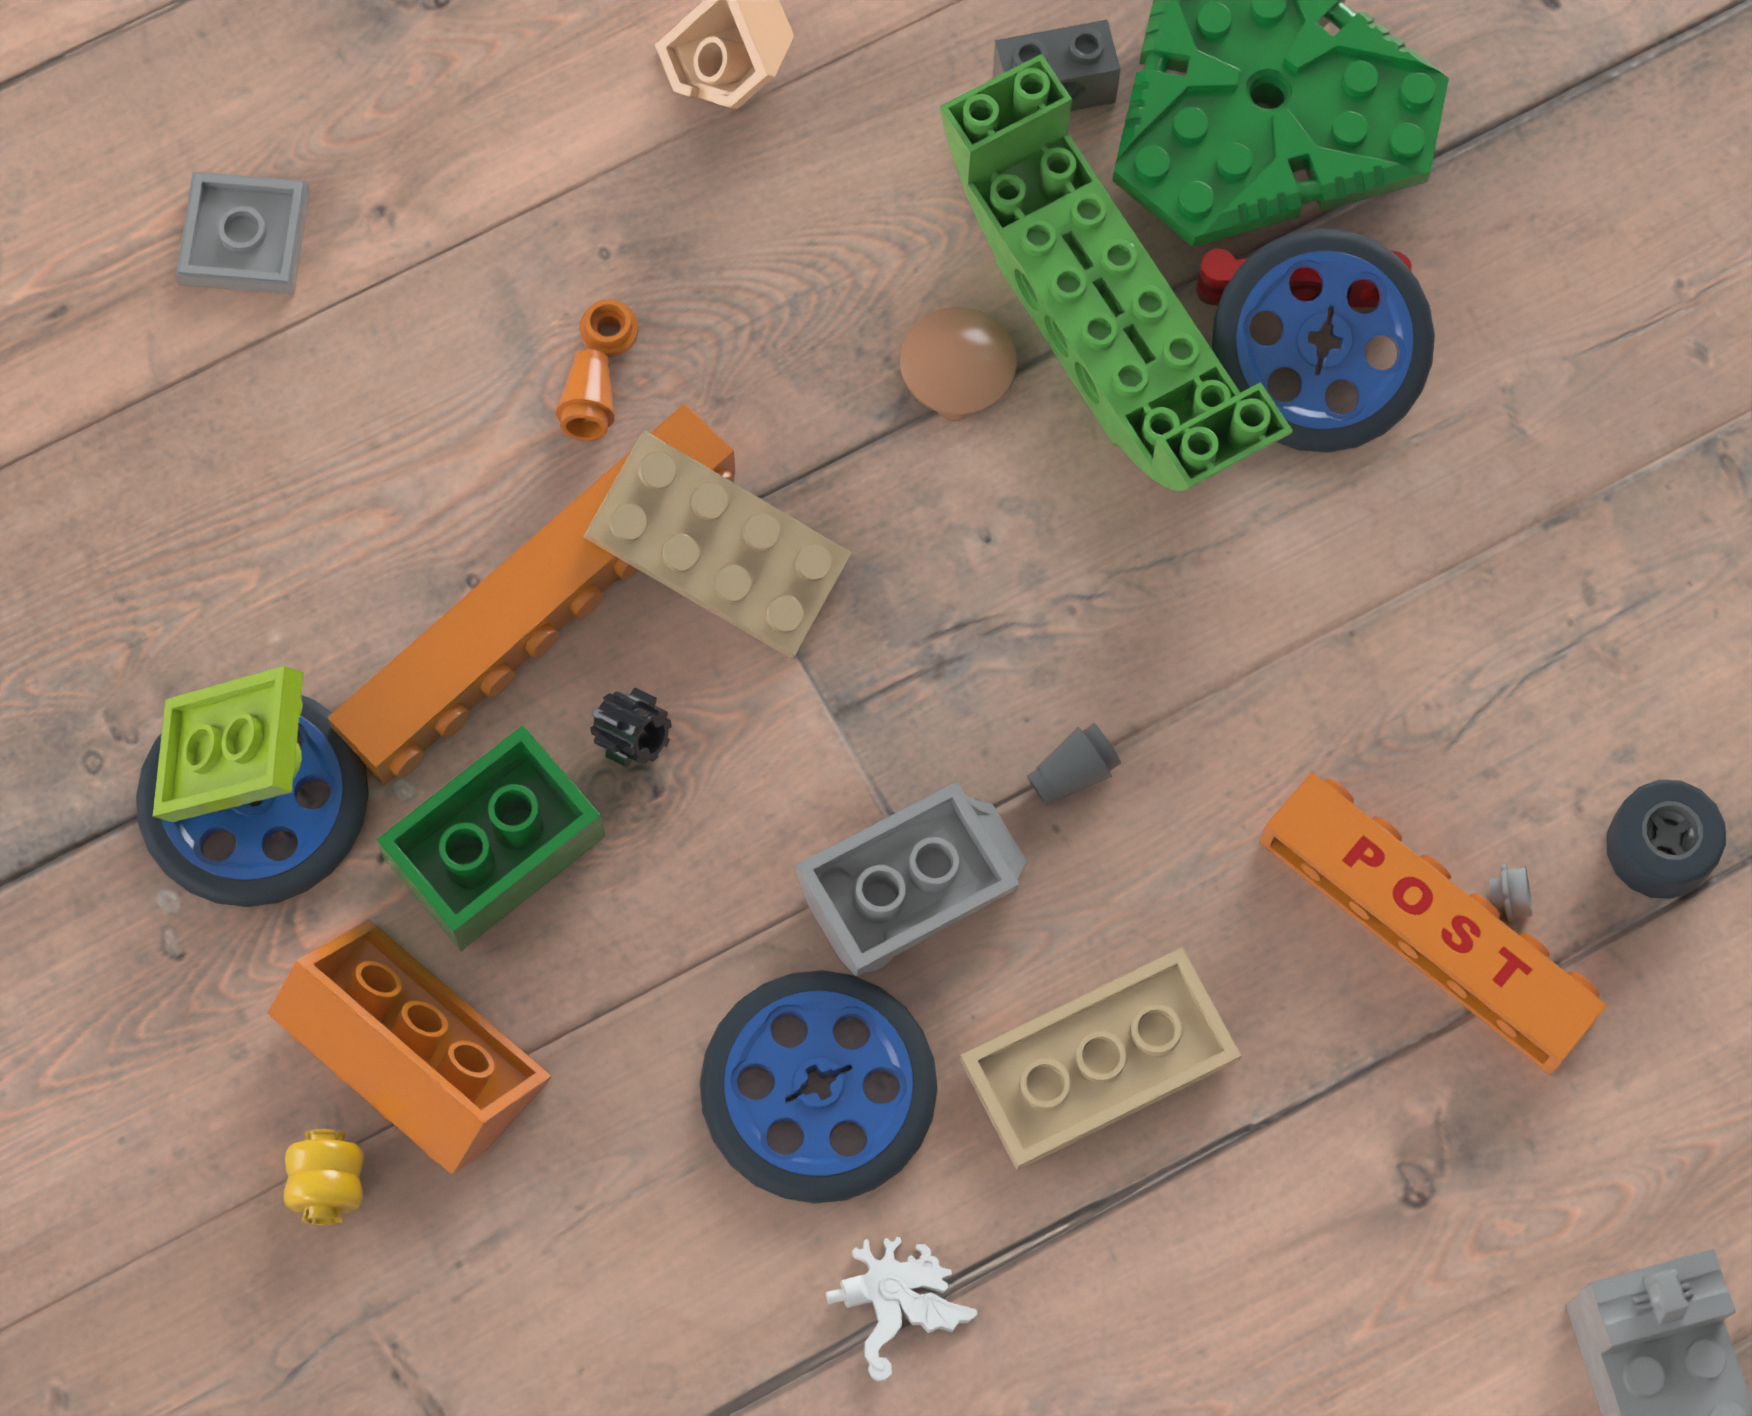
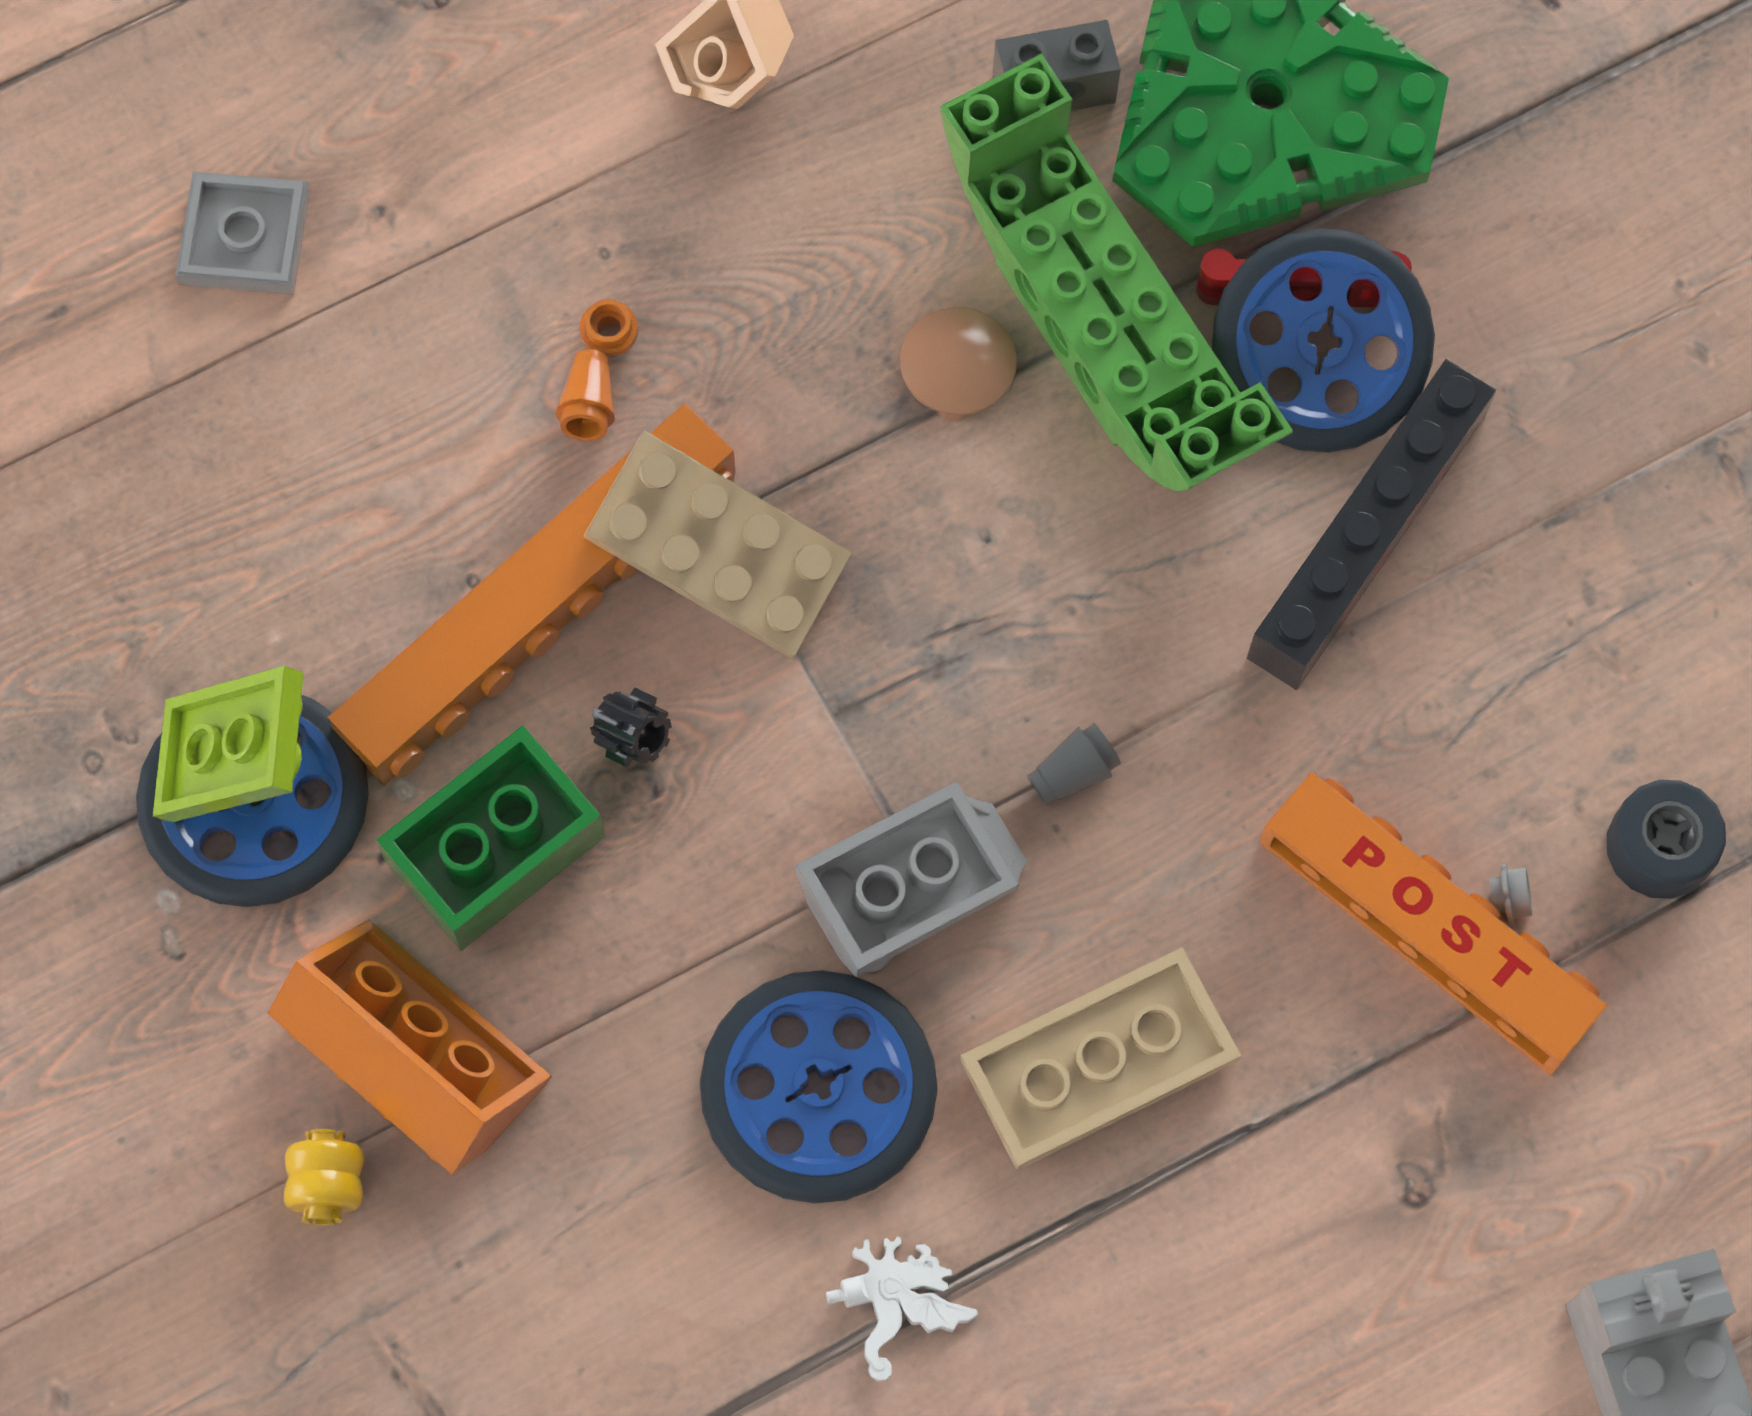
none -> black brick [1246,359,1497,690]

